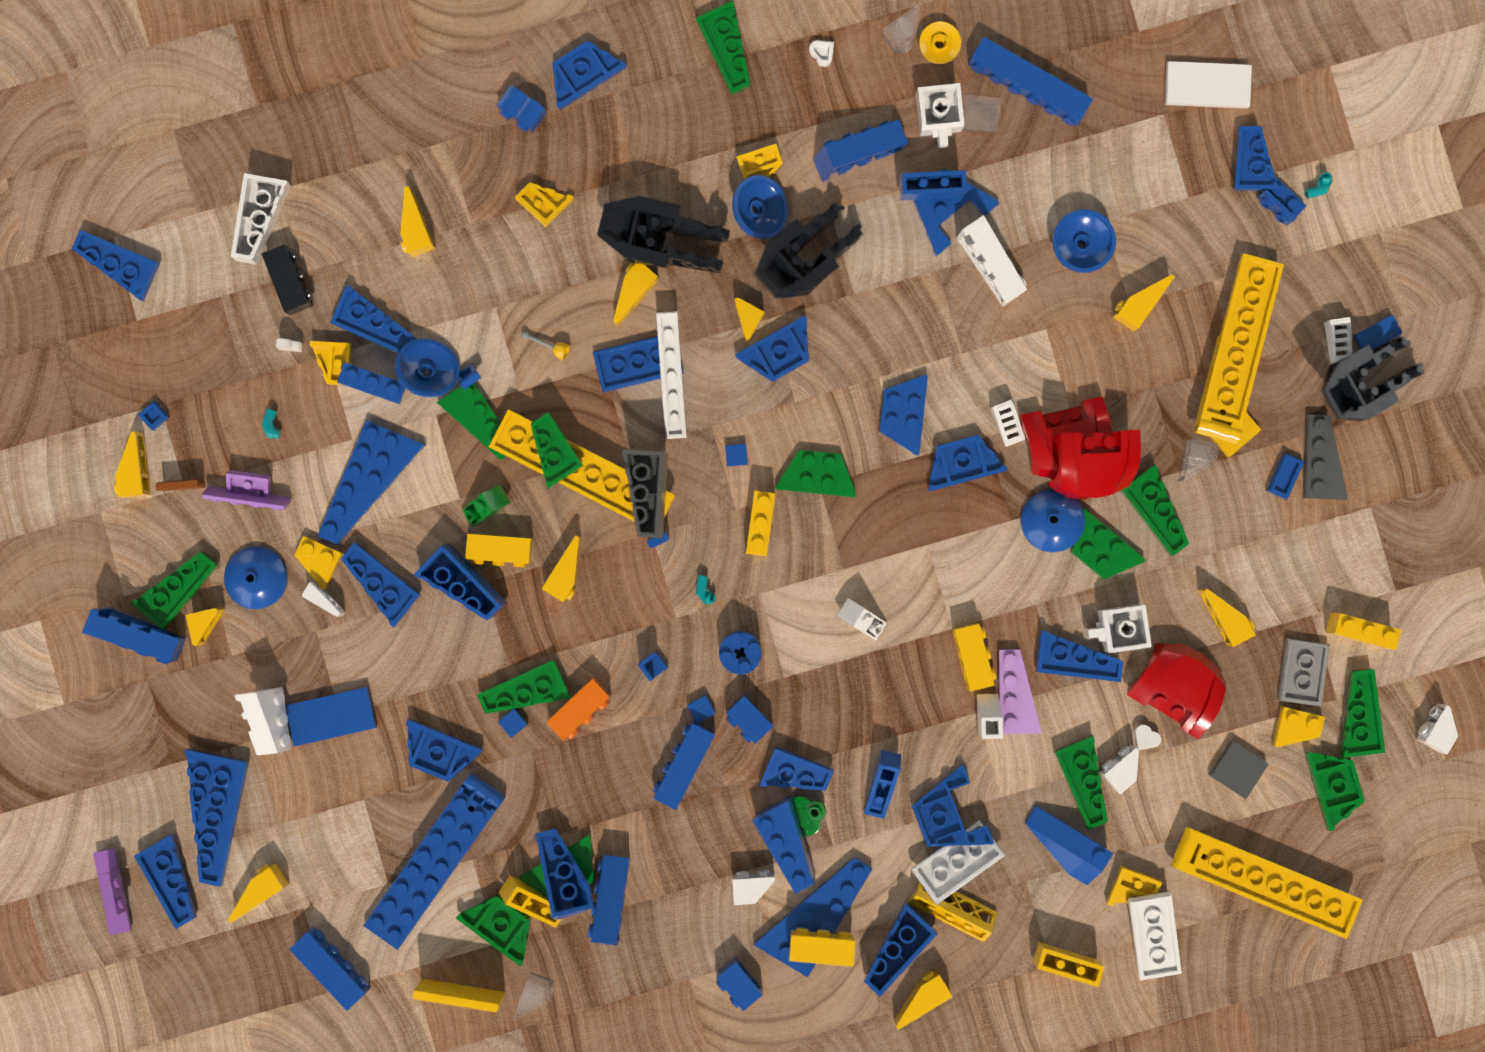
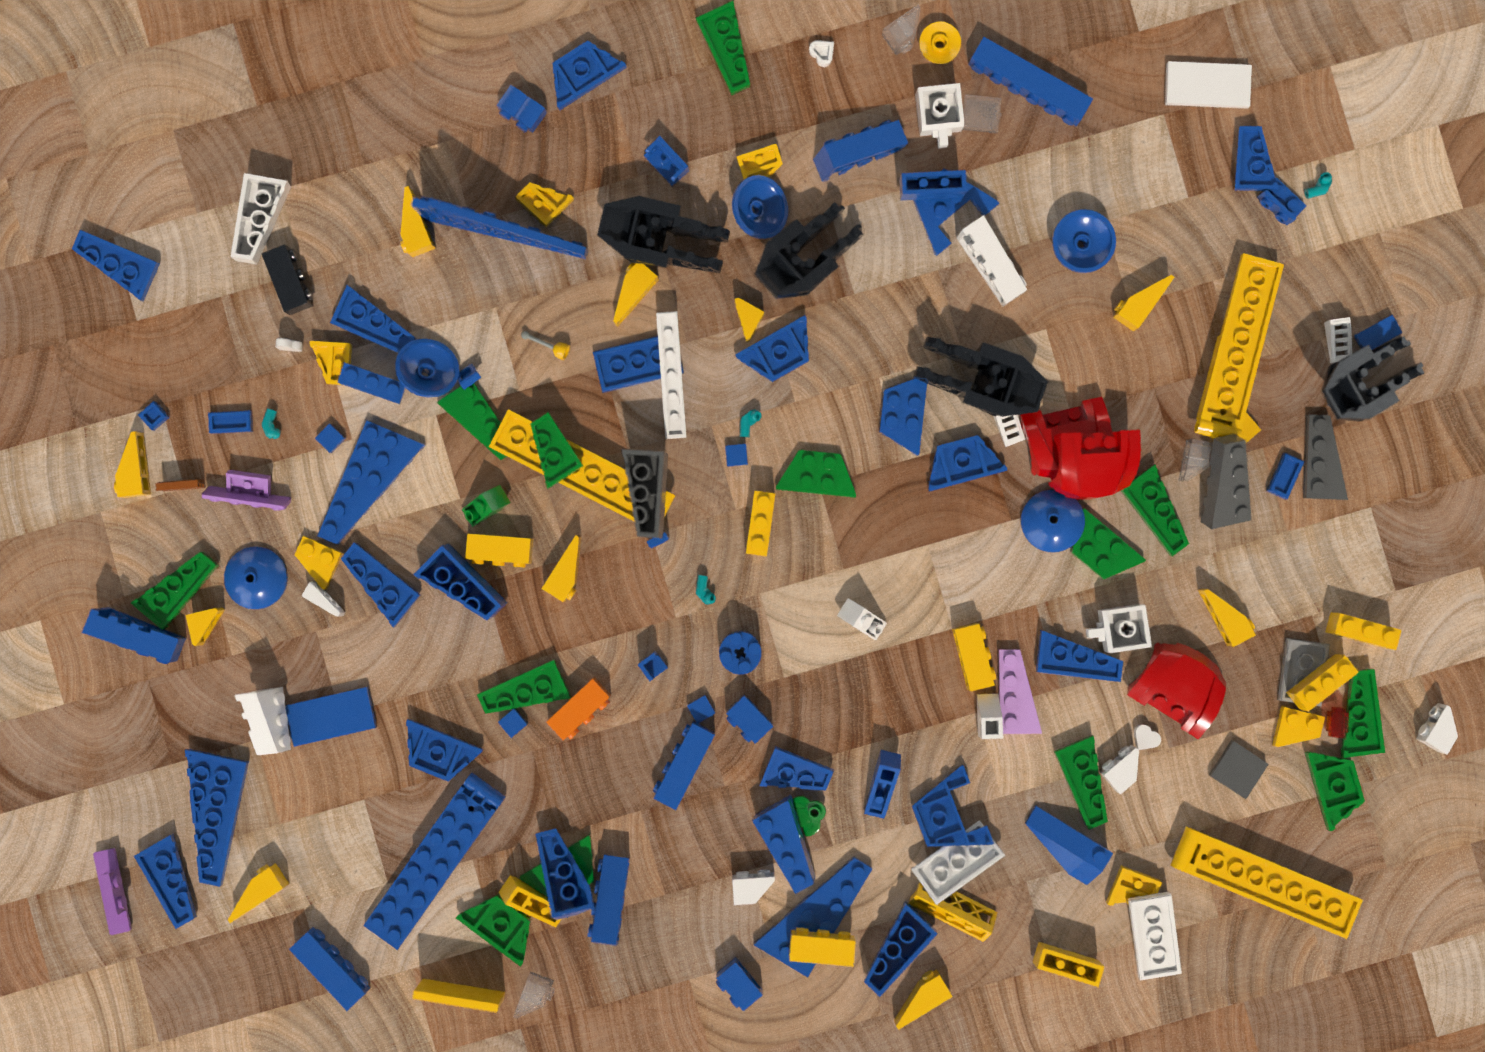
none -> blue tile [208,410,253,434]
none -> blue tile [315,423,346,453]
none -> blue wing [411,196,588,259]
none -> blue hinge [644,136,689,187]
none -> teal arm [739,409,762,437]
none -> black connector [913,336,1048,417]
none -> dark grey wedge [1200,434,1252,529]
none -> yellow brick [1286,654,1358,712]
none -> clear red brick [1326,707,1349,738]

